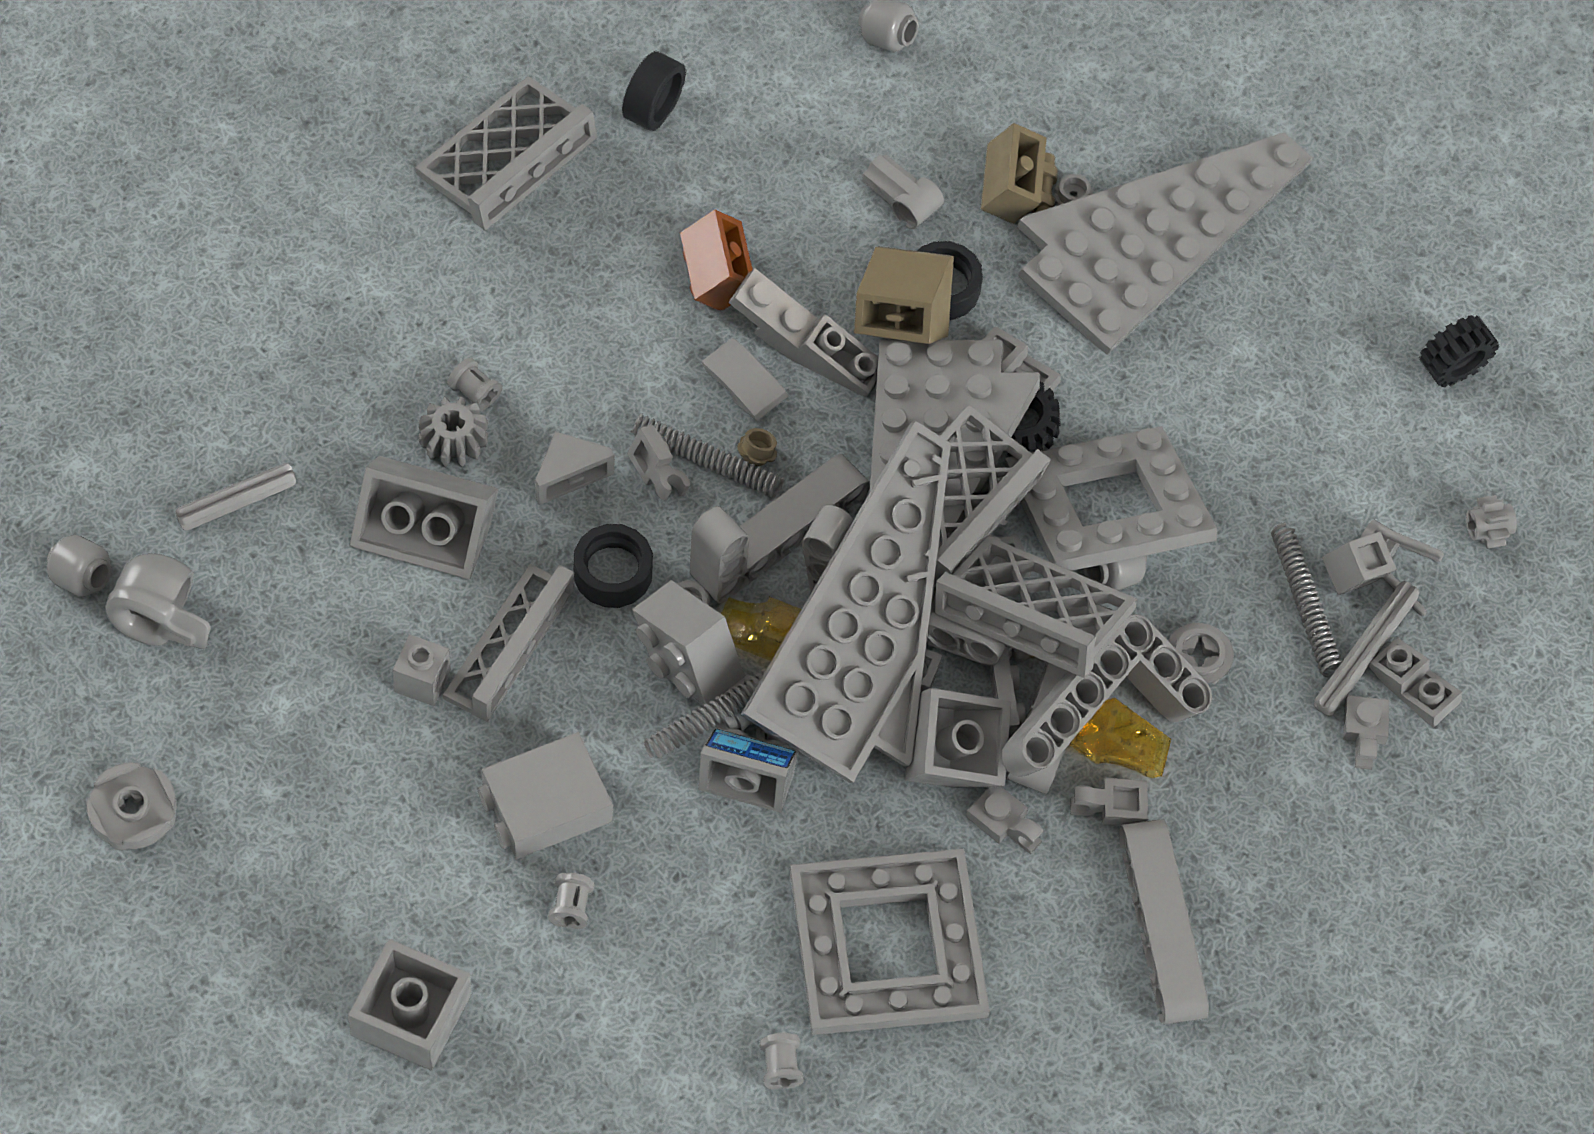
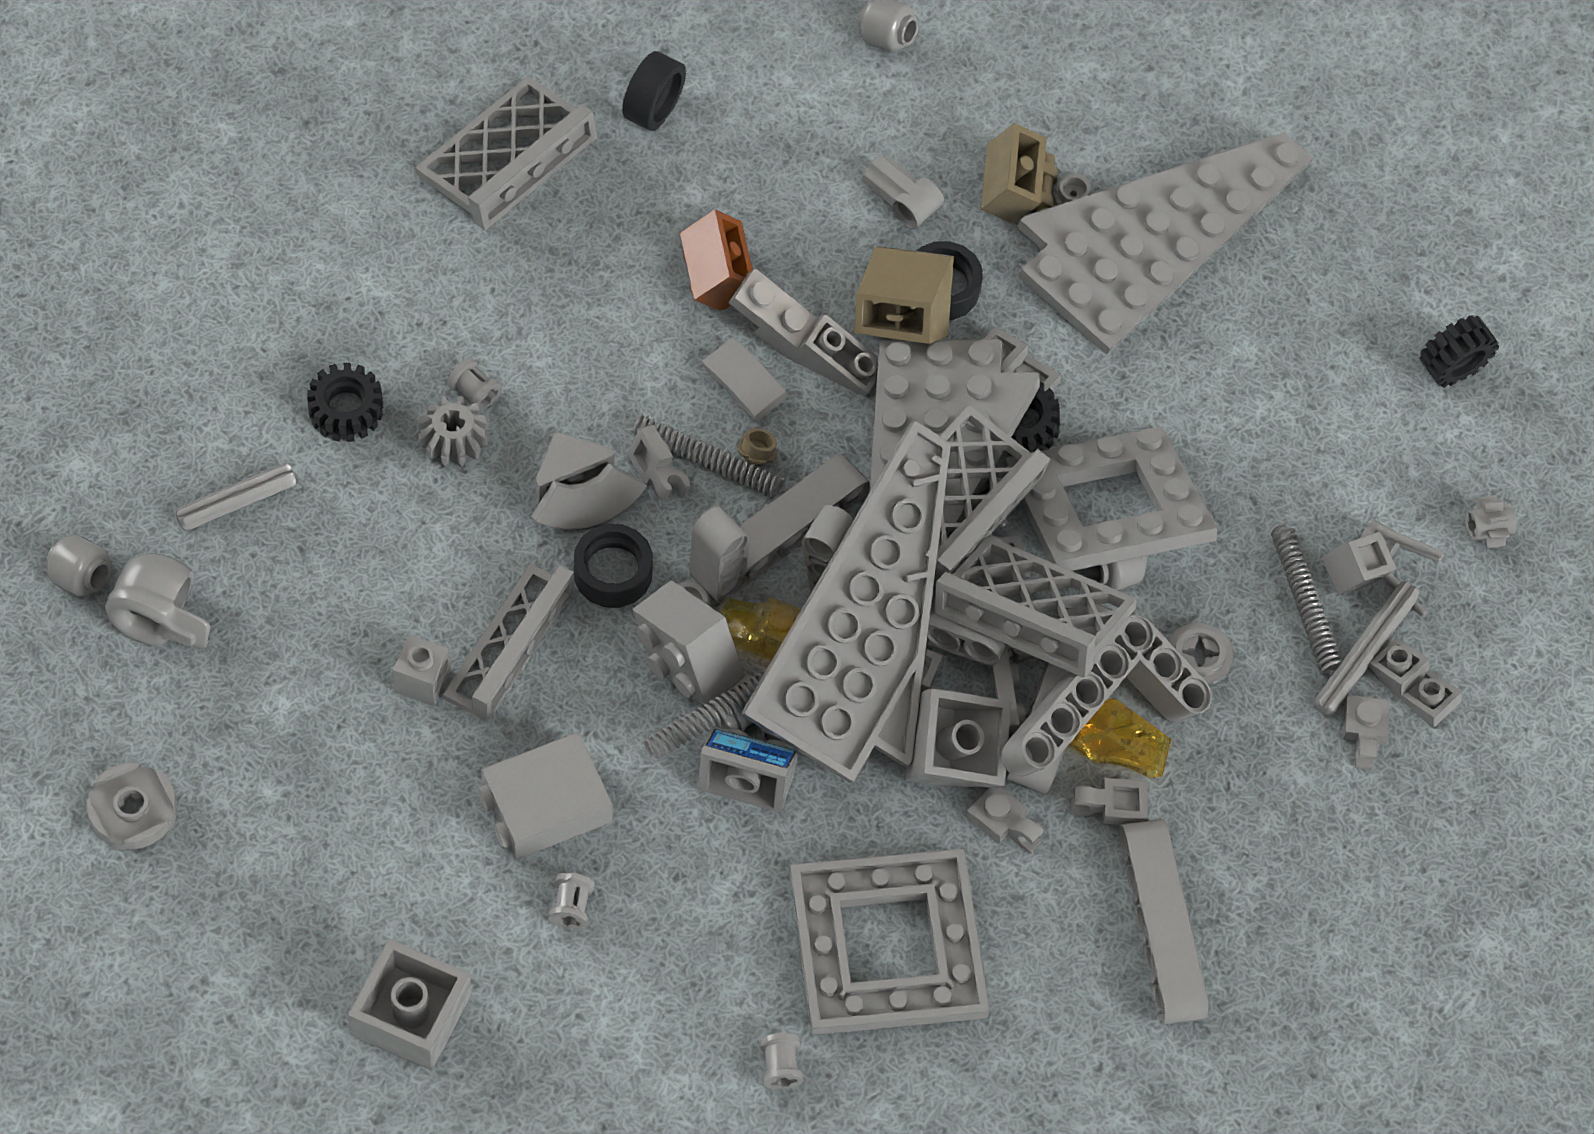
light grey slope [349,456,499,579] -> none
none -> black tyre [307,363,383,442]
none -> light grey tile [532,463,647,529]

